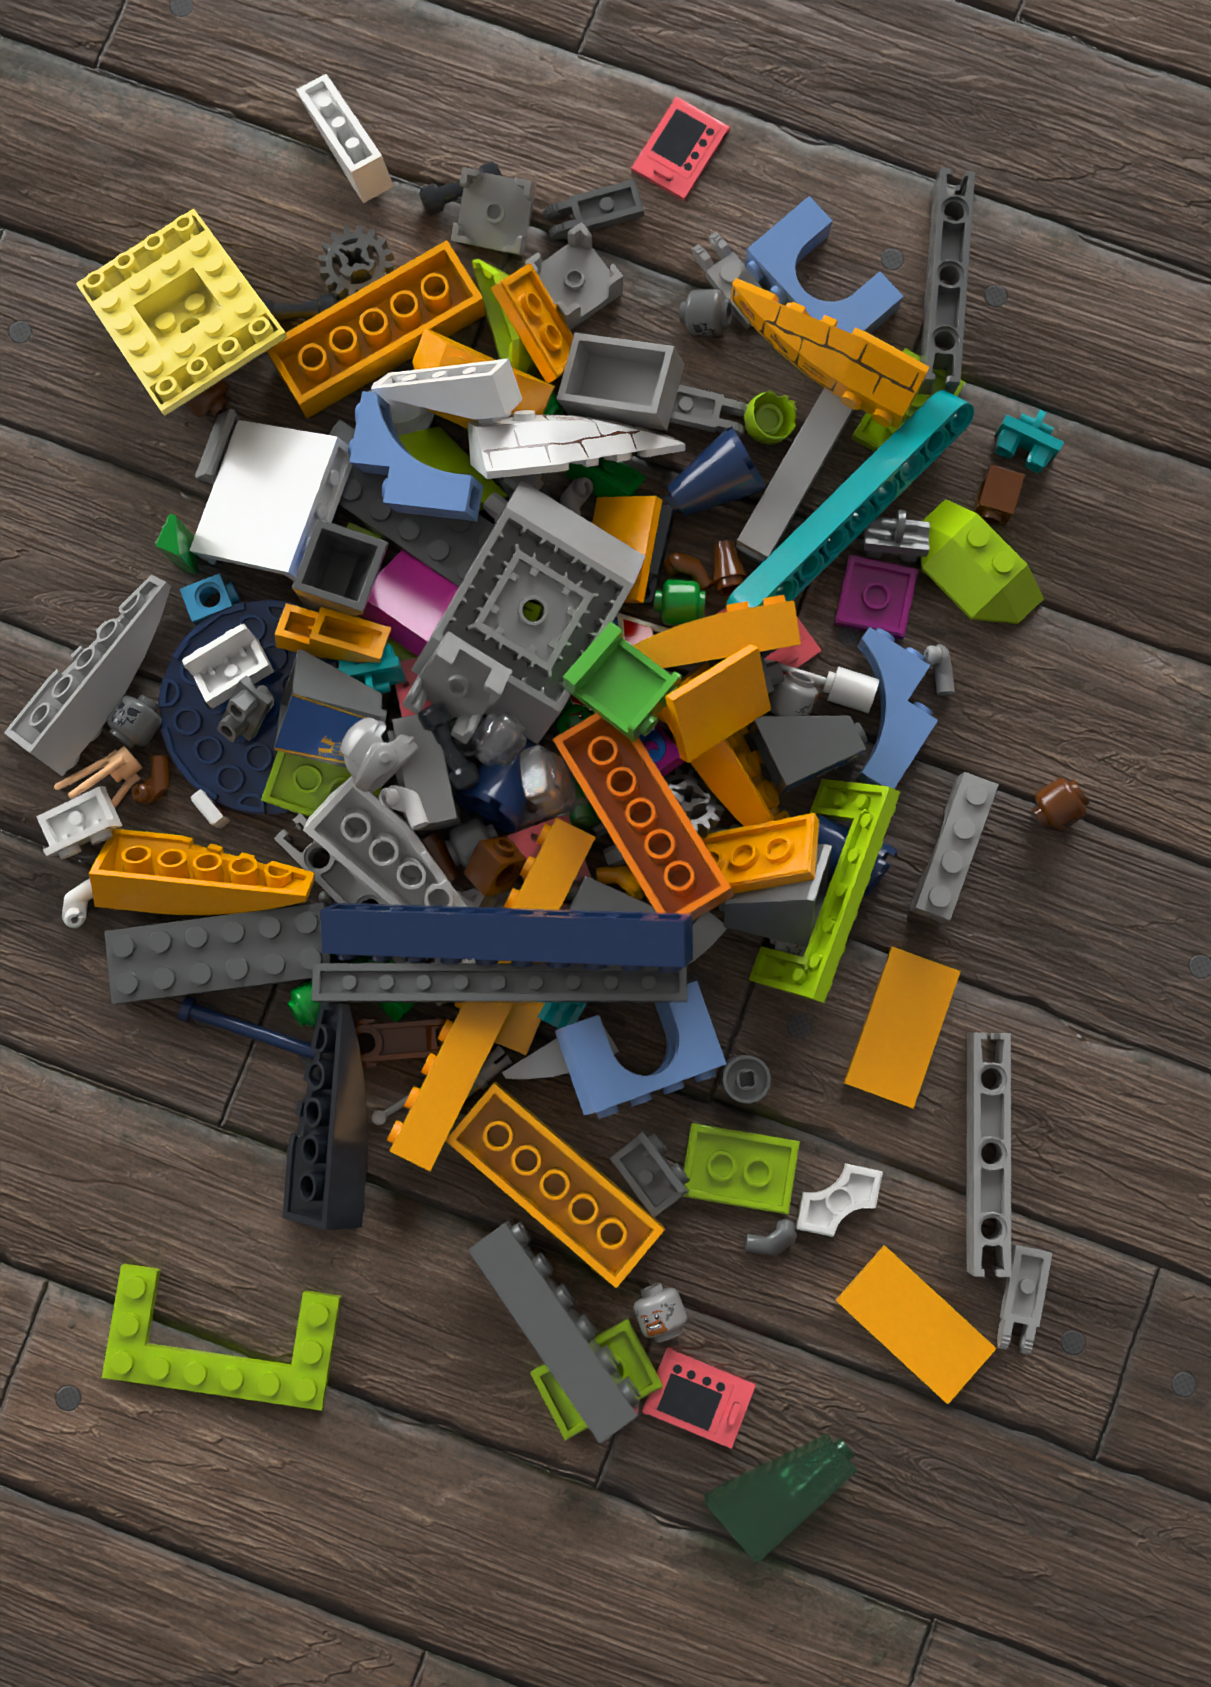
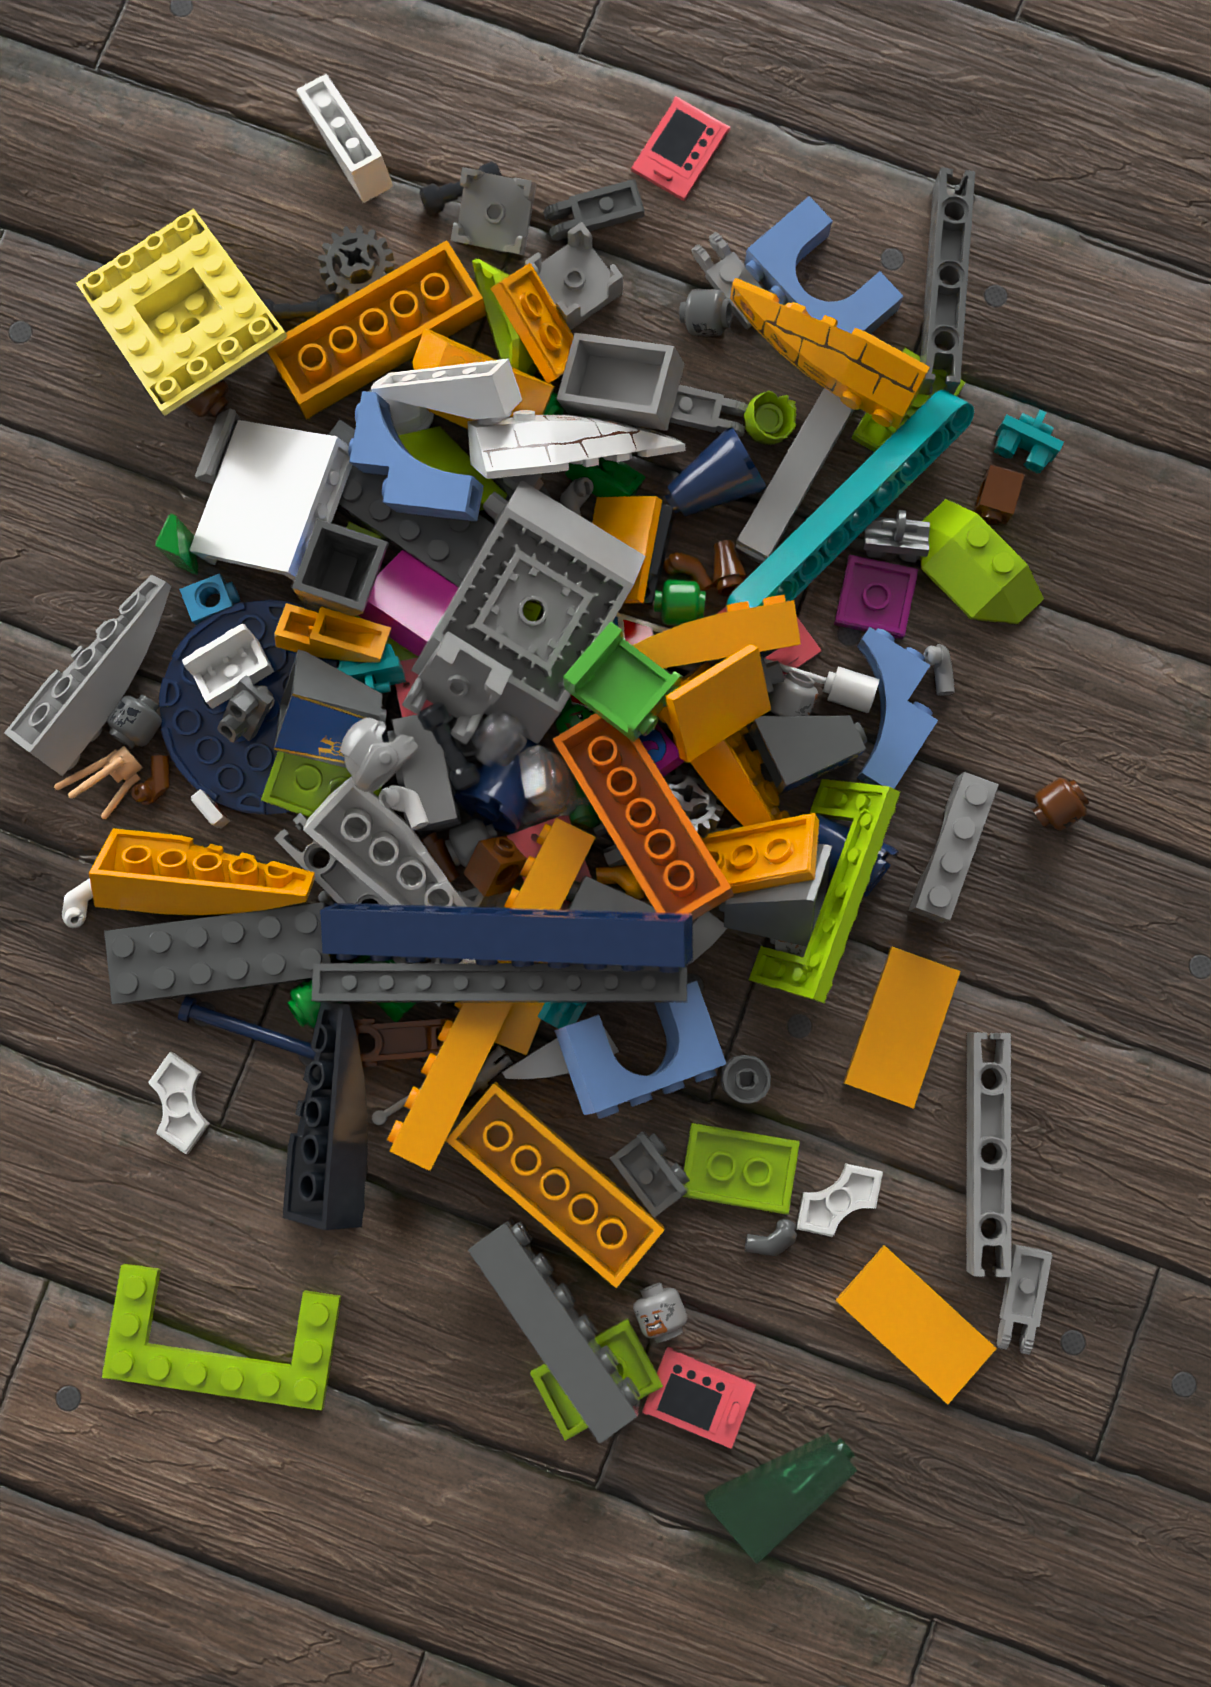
white bracket [36,787,122,860] -> none
none -> white tile [148,1052,210,1154]

